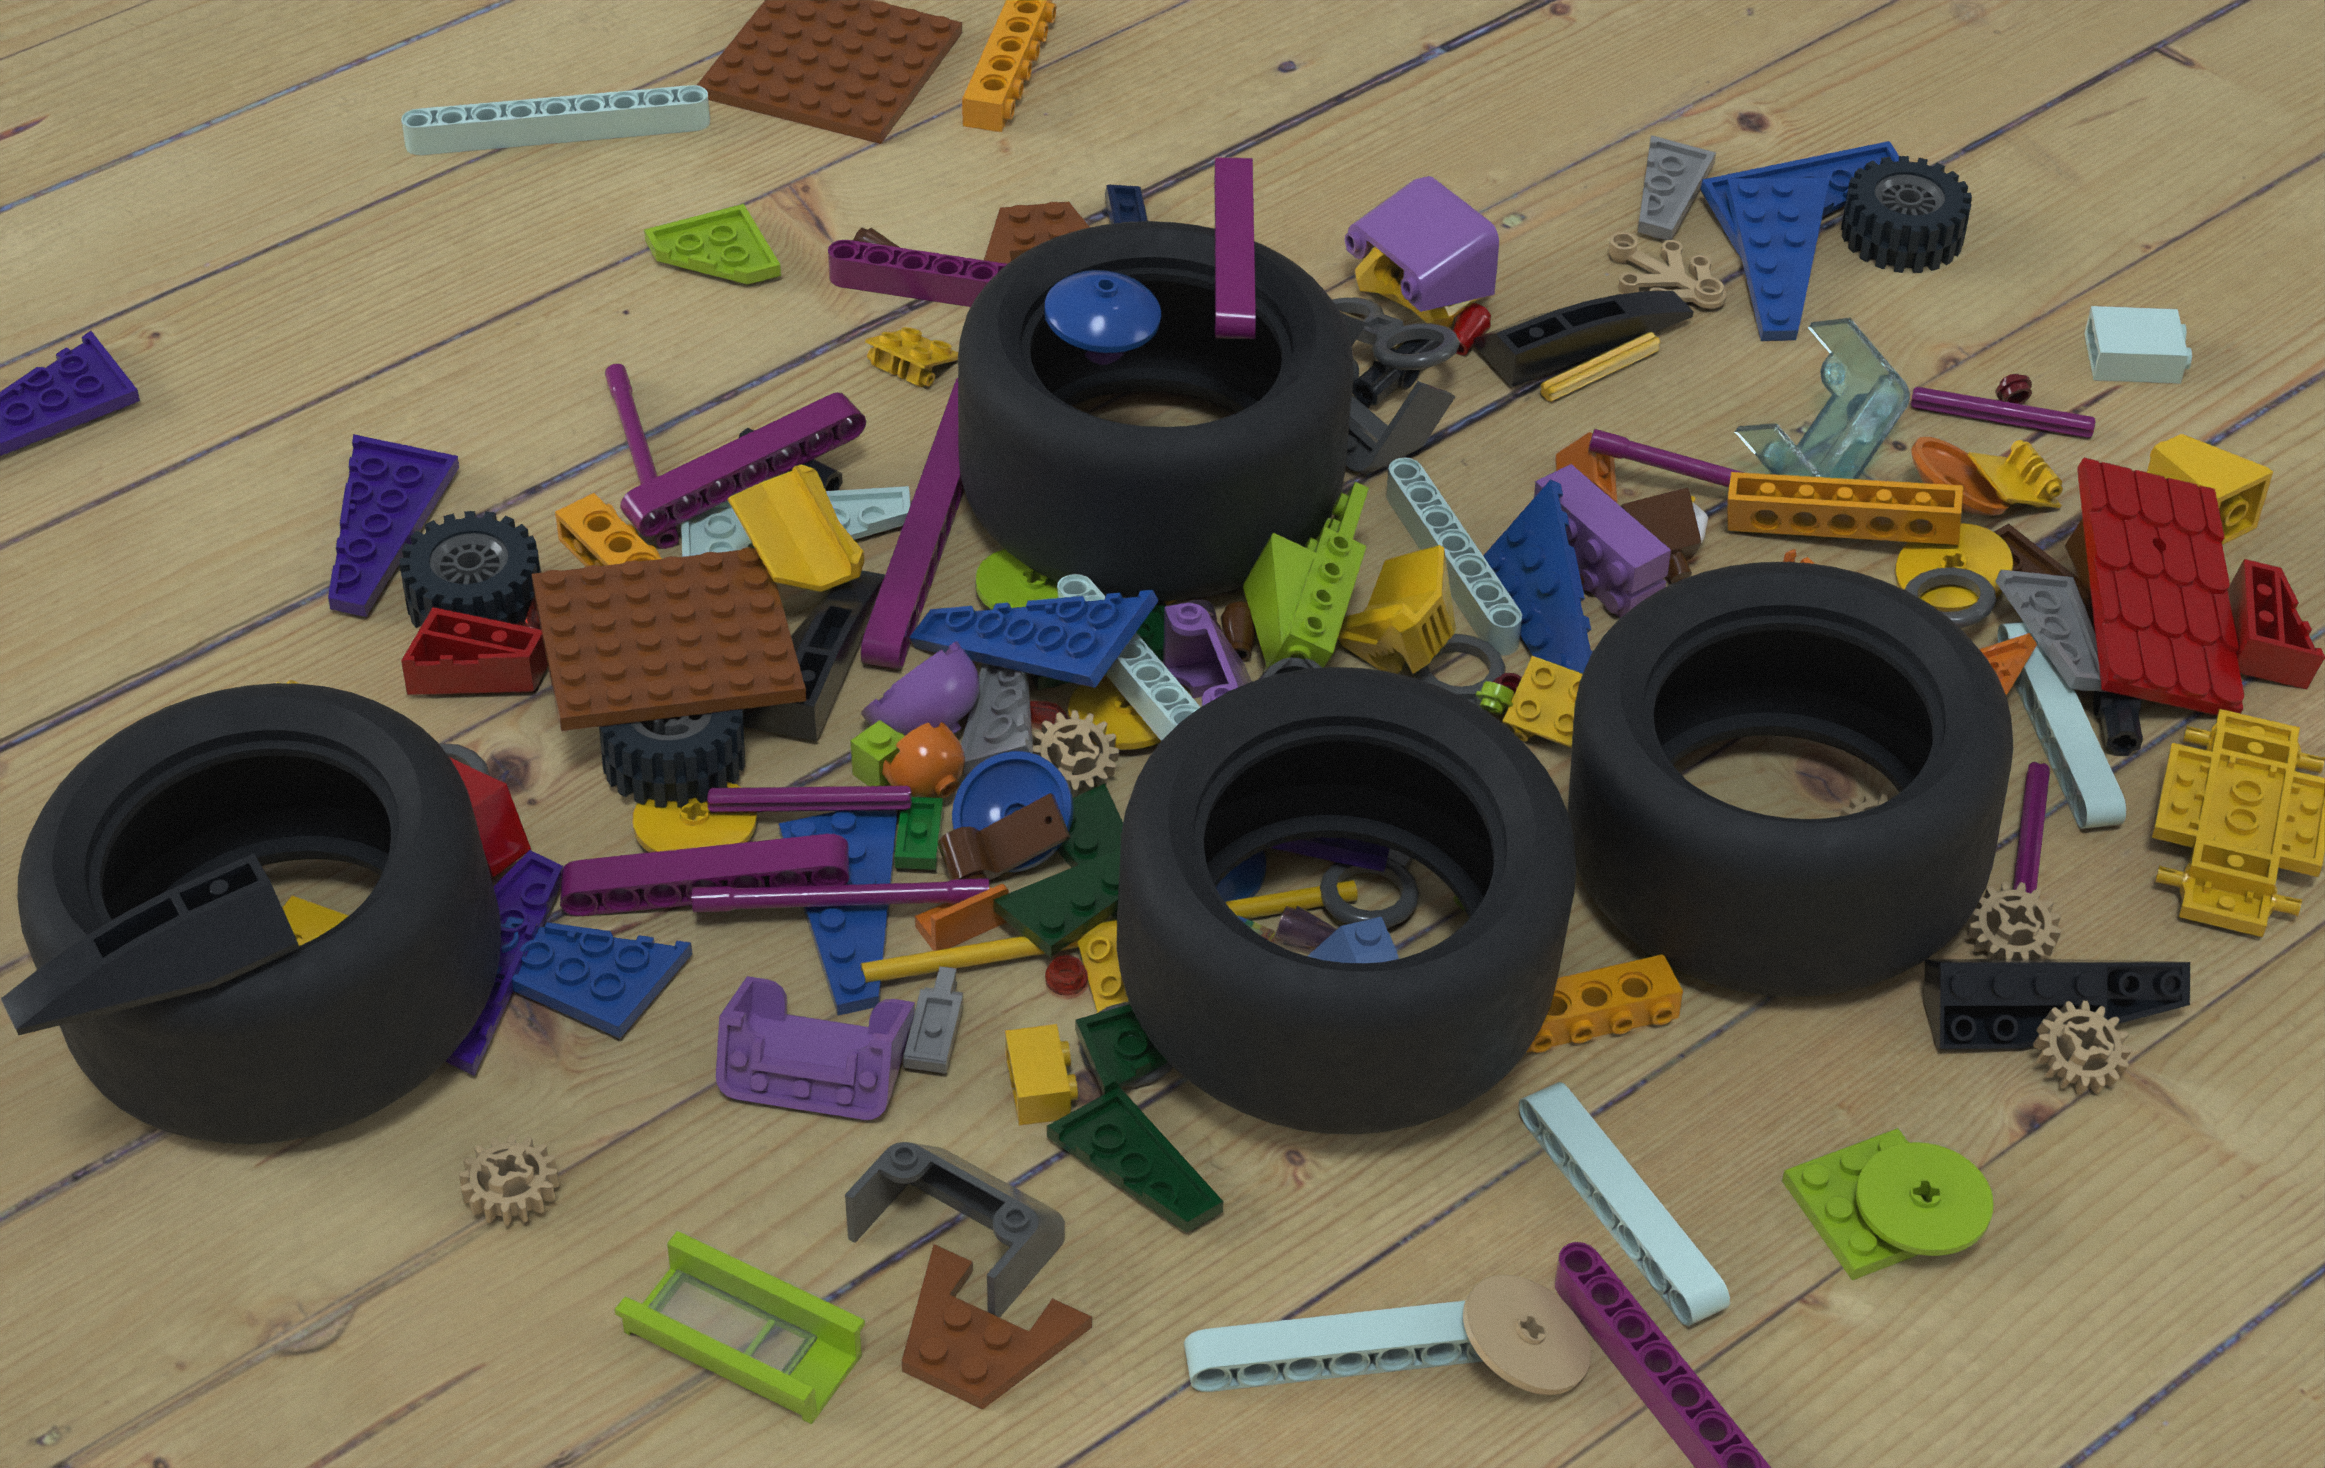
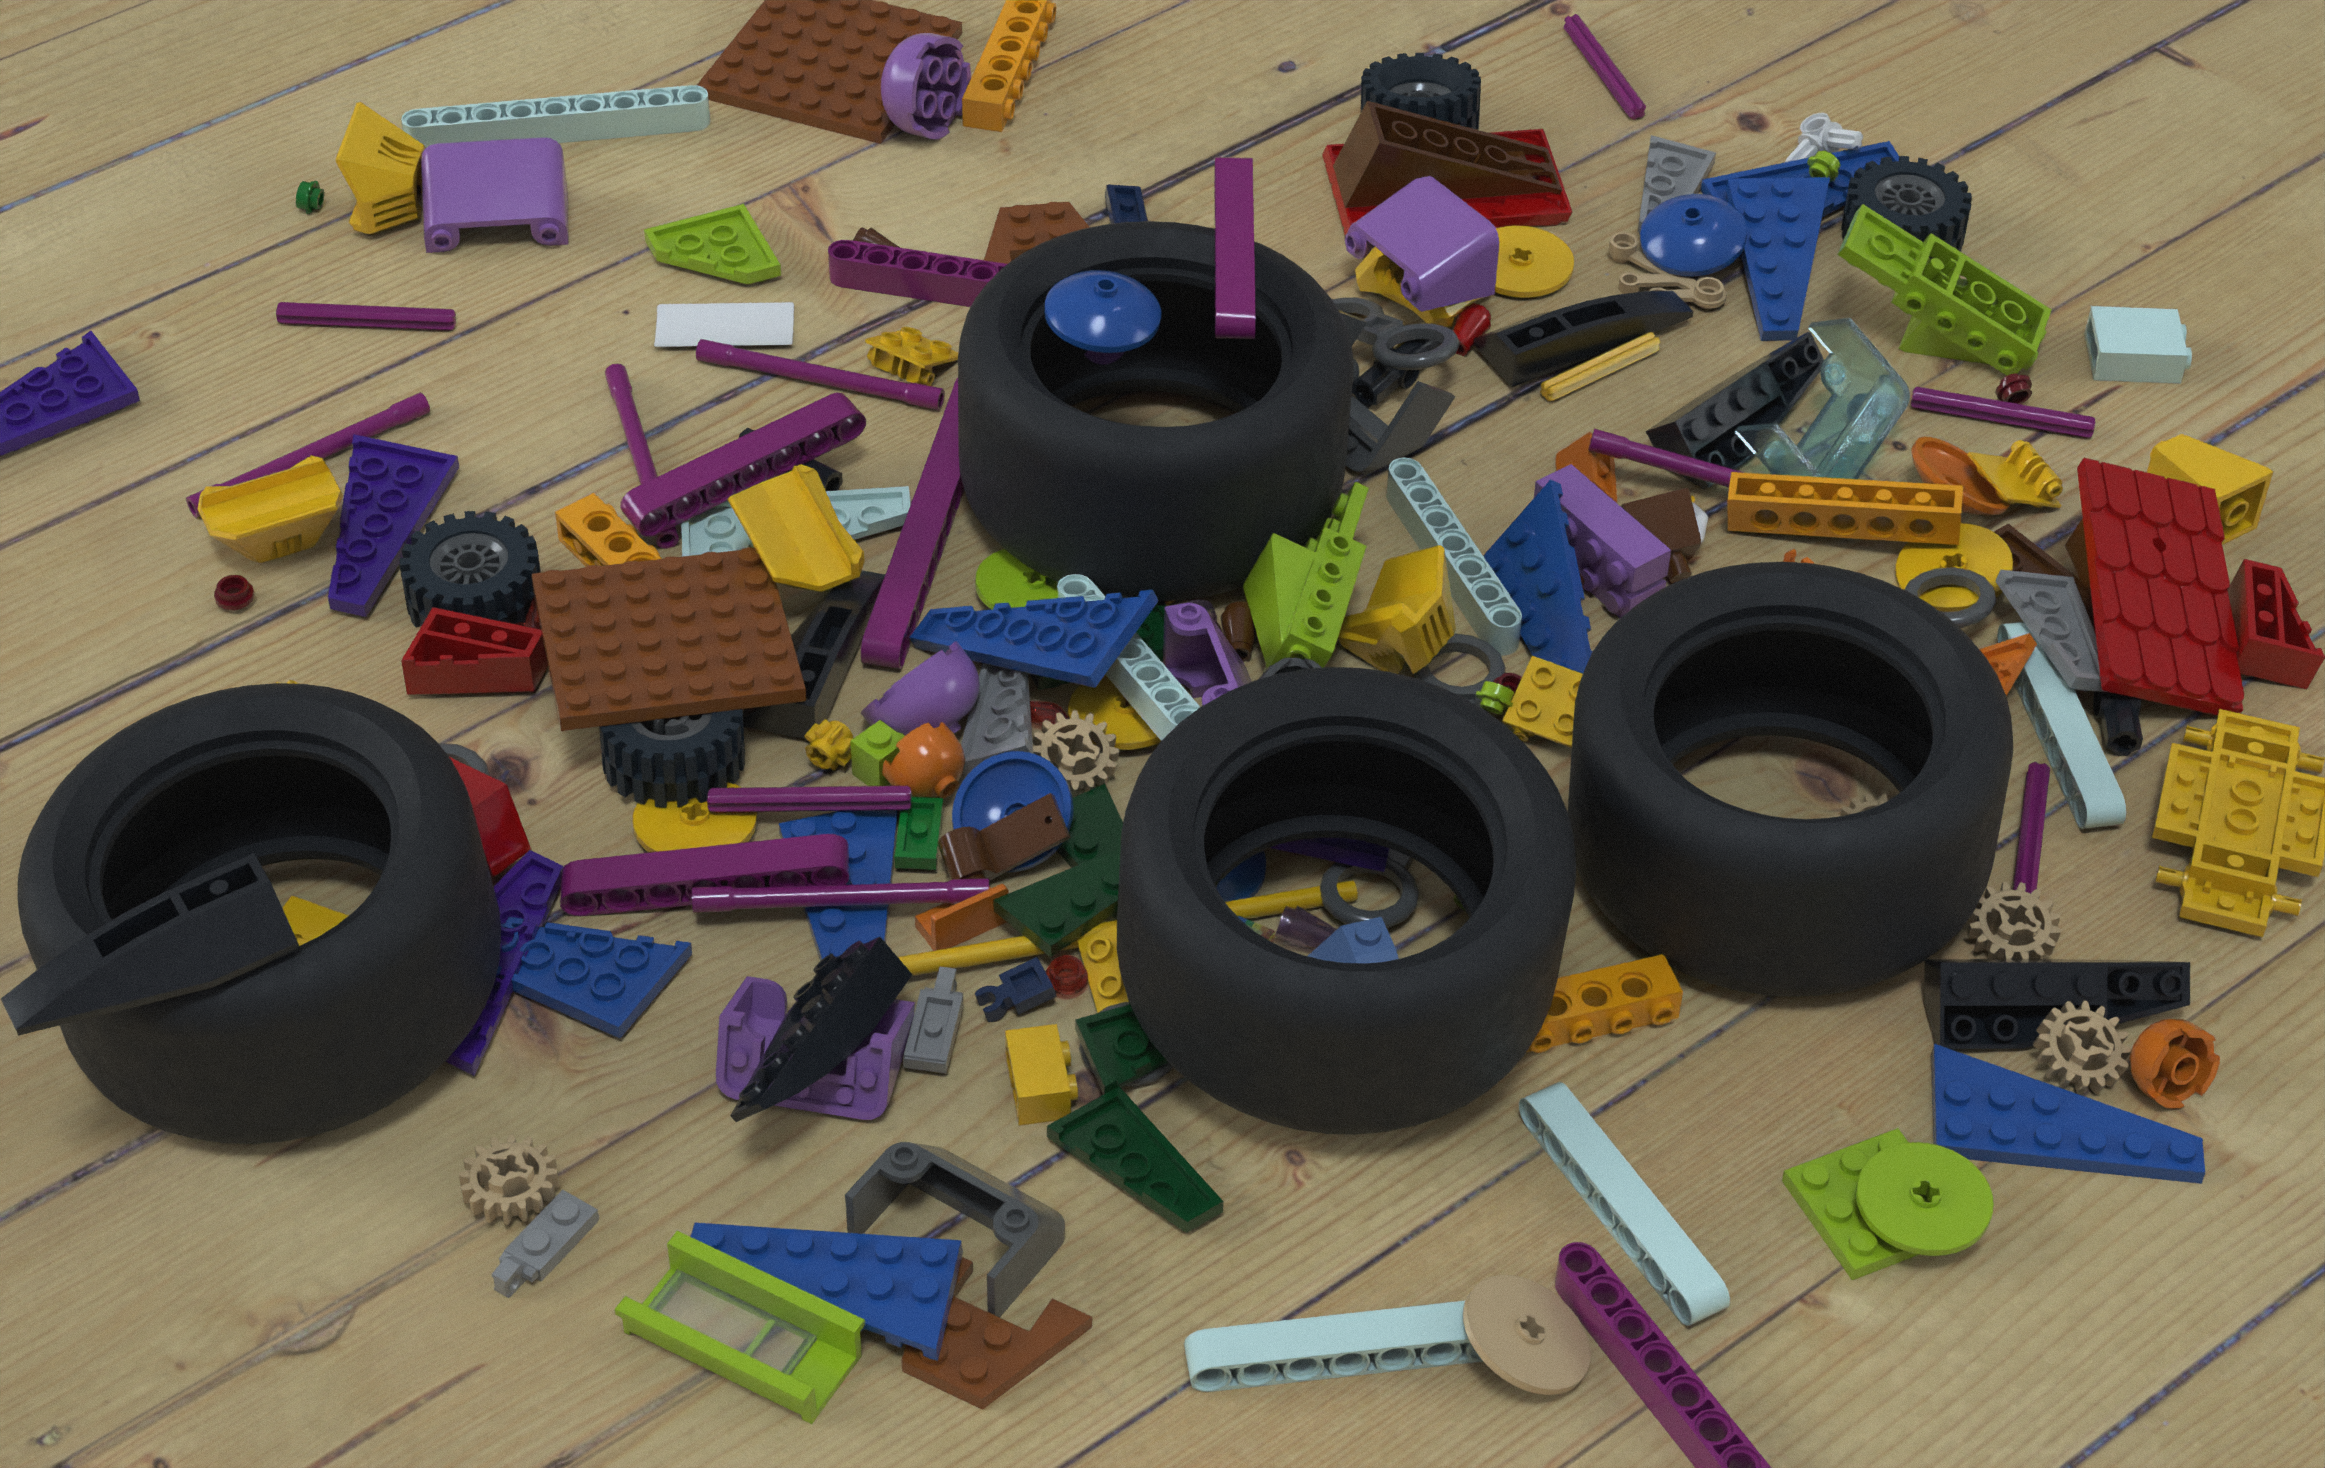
none -> magenta piece [186,392,430,518]
none -> yellow helmet [198,455,343,563]
none -> dark red plate [214,575,255,610]
none -> magenta axle [276,302,456,331]
none -> green plate [296,181,325,214]
none -> yellow helmet [336,102,426,235]
none -> medium lavender windscreen [421,138,569,253]
none -> light grey hinge [492,1189,599,1298]
none -> white sticker [654,302,794,347]
none -> blue wing [690,1223,963,1361]
none -> magenta piece [696,339,945,410]
none -> black wedge [730,937,913,1122]
none -> yellow gear [804,719,853,771]
none -> medium lavender cylinder [881,33,971,139]
none -> dark blue plate [974,957,1057,1022]
none -> reddish brown piece [1322,101,1573,235]
none -> black wheel [1361,52,1481,130]
none -> yellow piece [1495,226,1574,298]
none -> magenta axle [1564,14,1646,120]
none -> blue dish [1640,194,1747,277]
none -> black wedge [1646,332,1826,489]
none -> white axle [1784,113,1863,163]
none -> lime plate [1807,151,1841,182]
none -> lime wedge [1837,204,2052,376]
none -> blue wing [1931,1044,2205,1184]
none -> orange cylinder [2129,1019,2220,1108]

